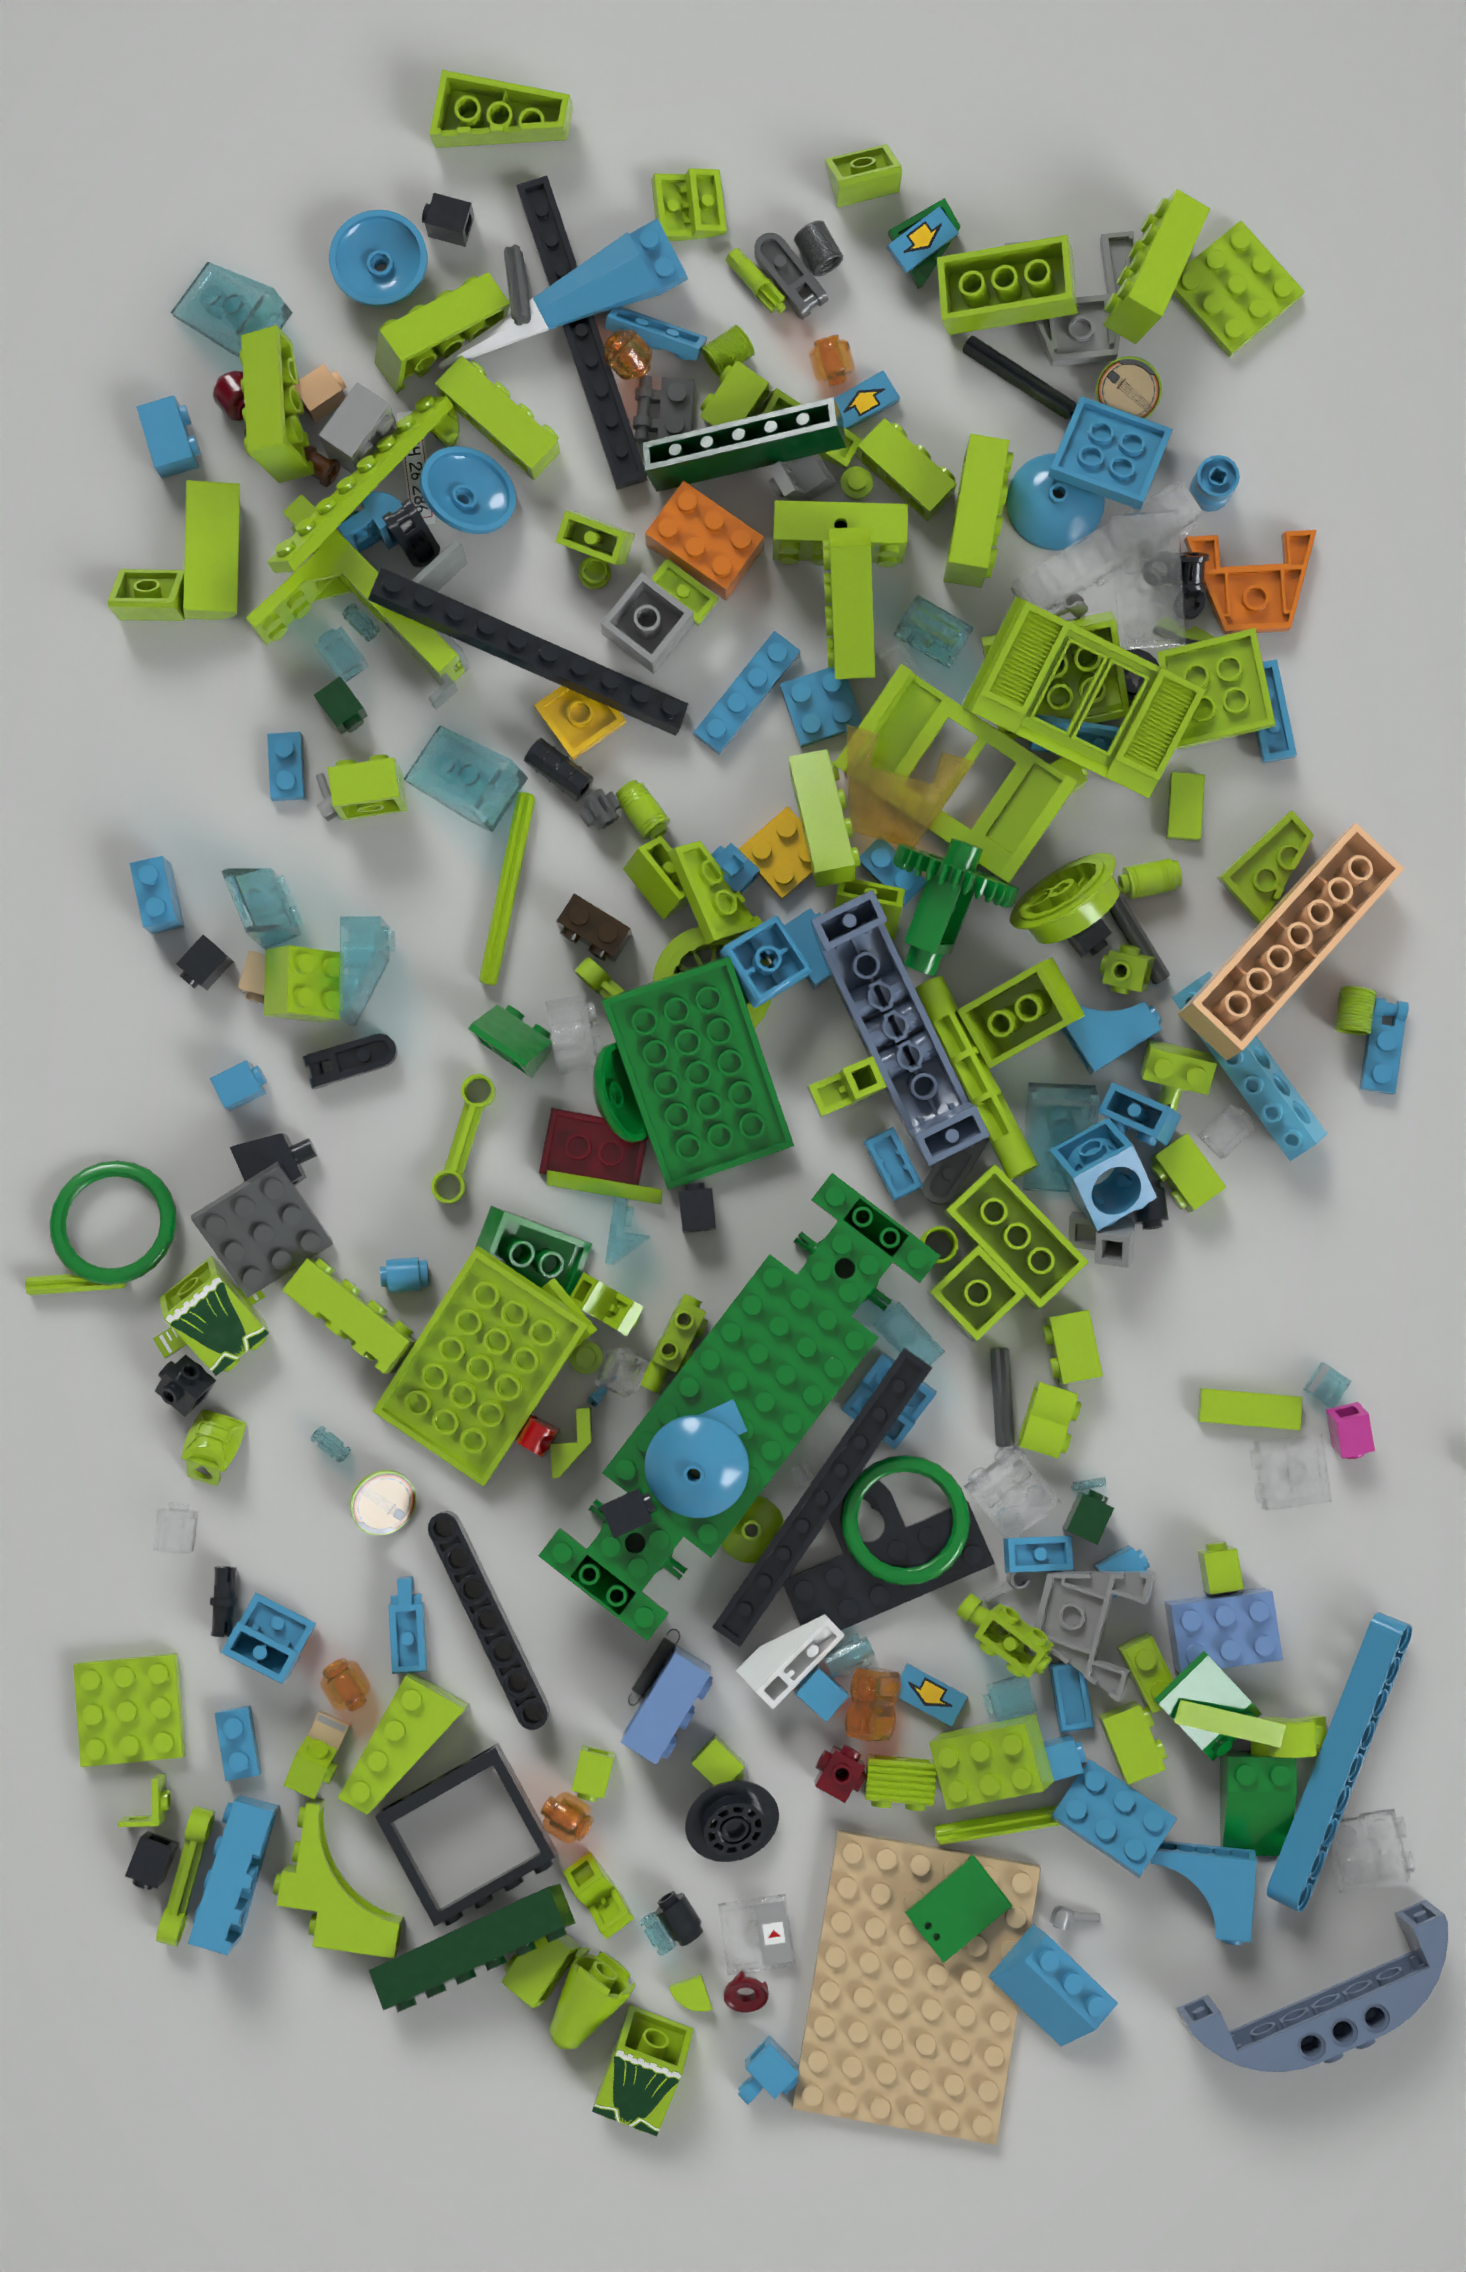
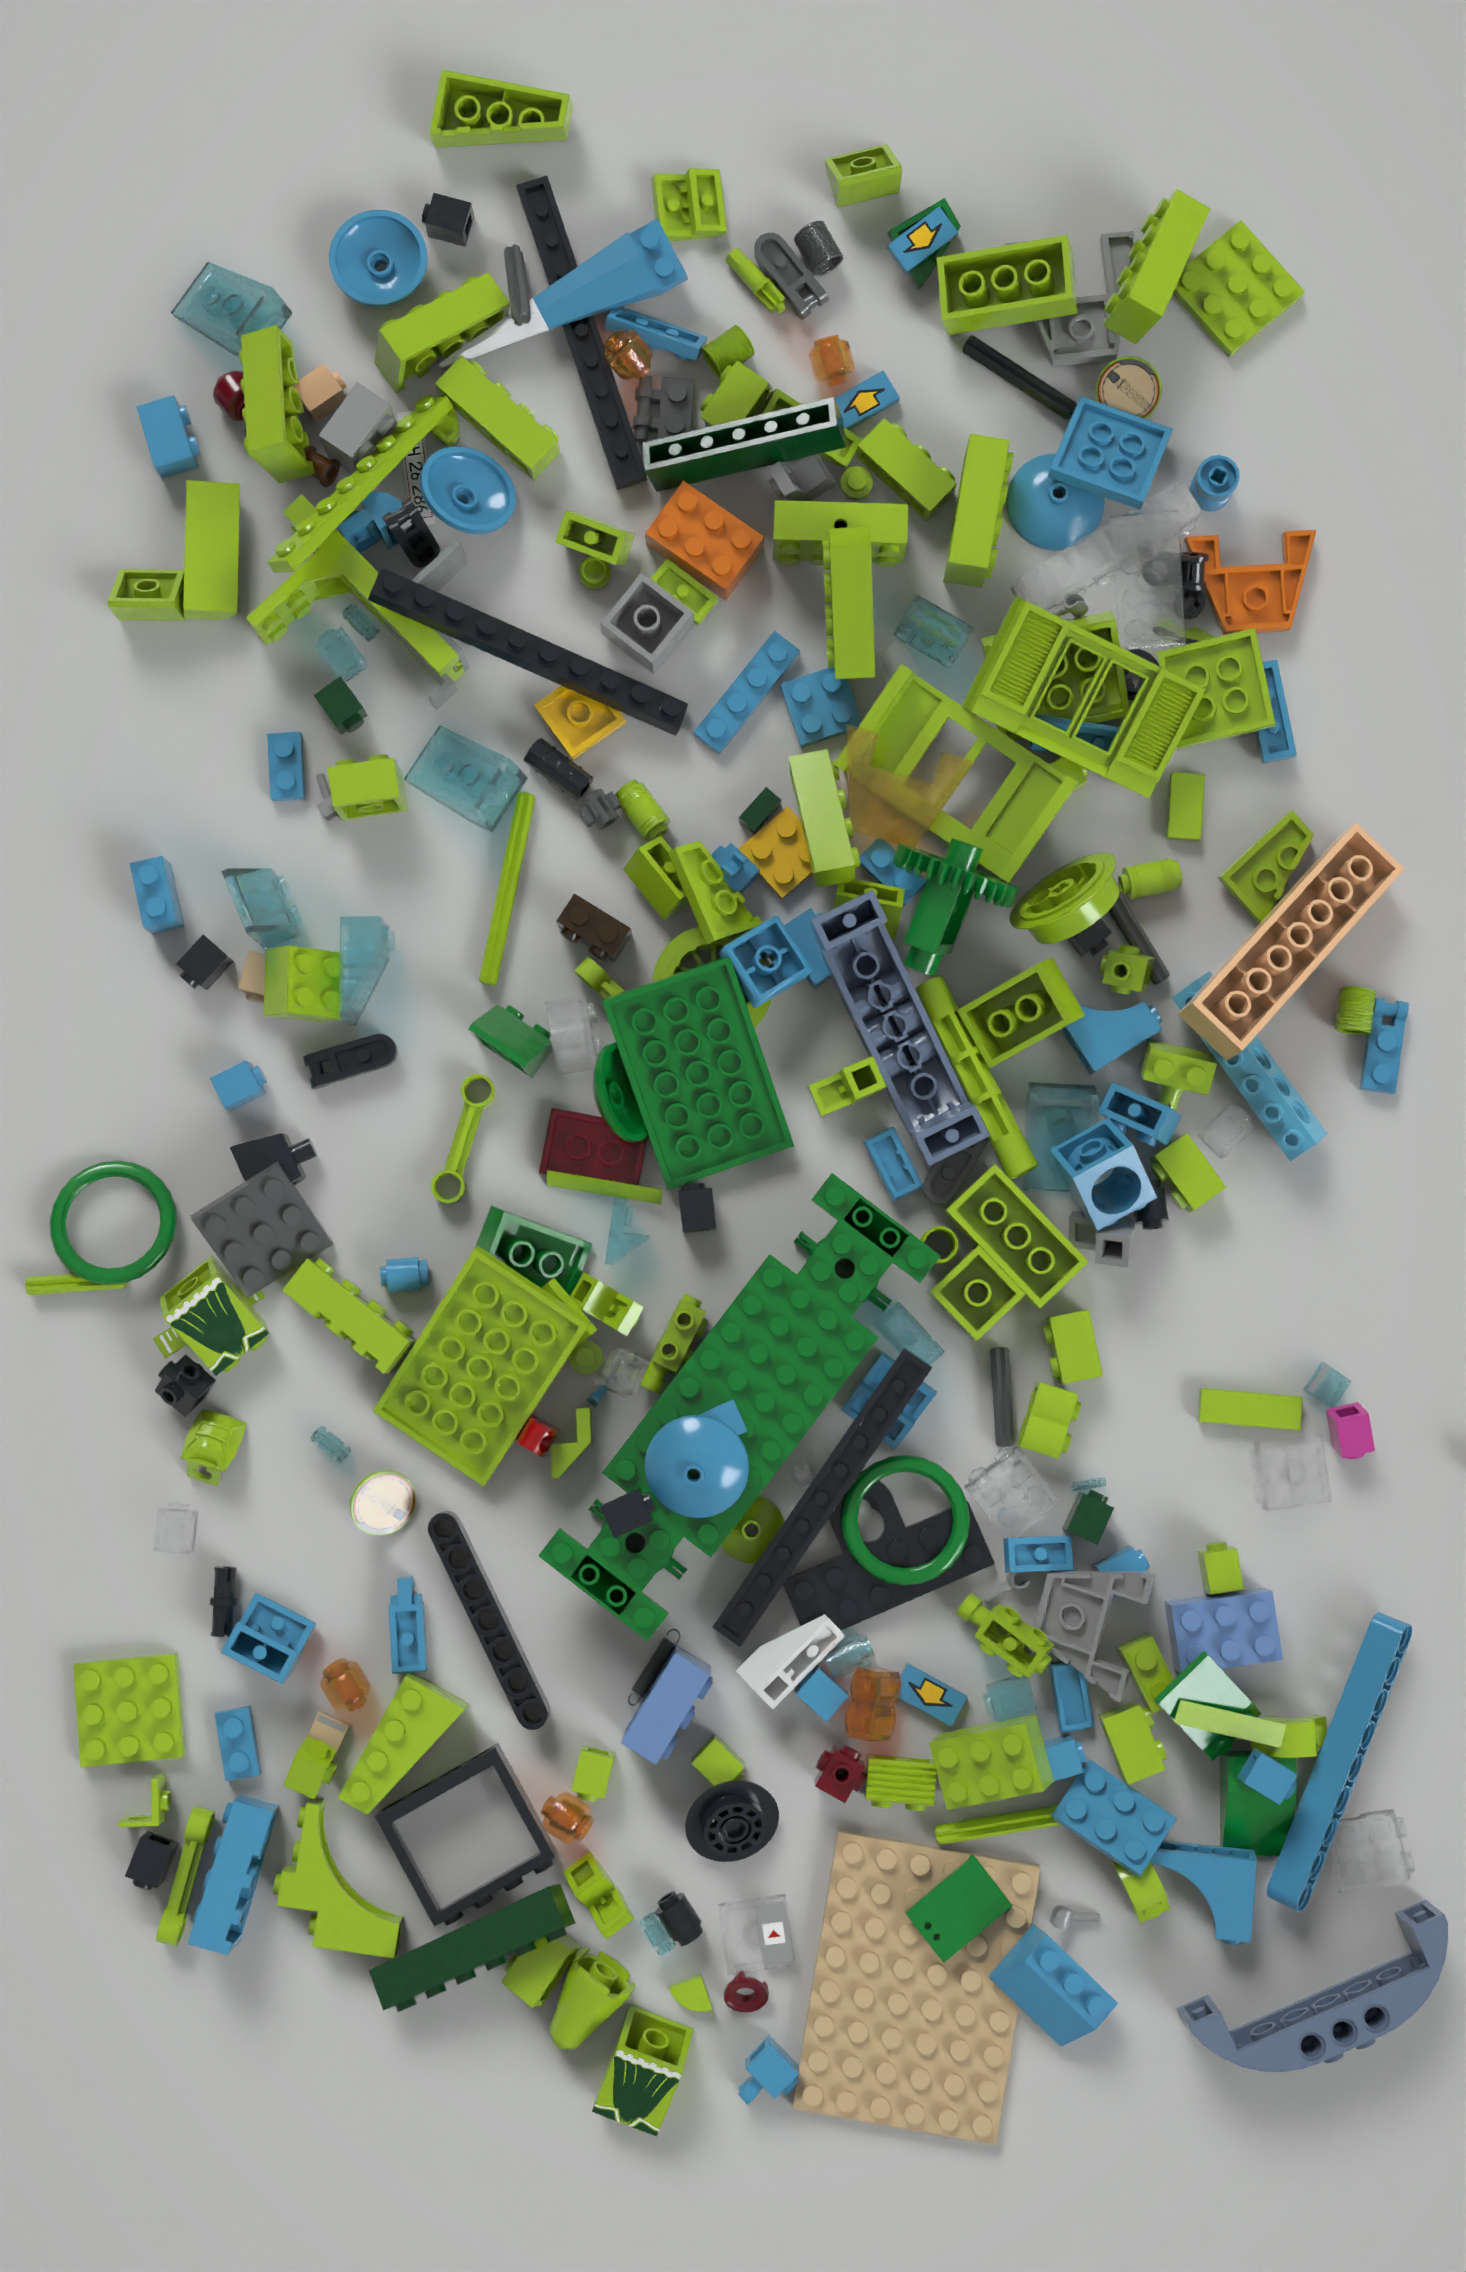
none -> dark green piece [739,787,782,835]
none -> lime brick [1110,1859,1171,1923]
none -> dark azure brick [1237,1748,1297,1805]

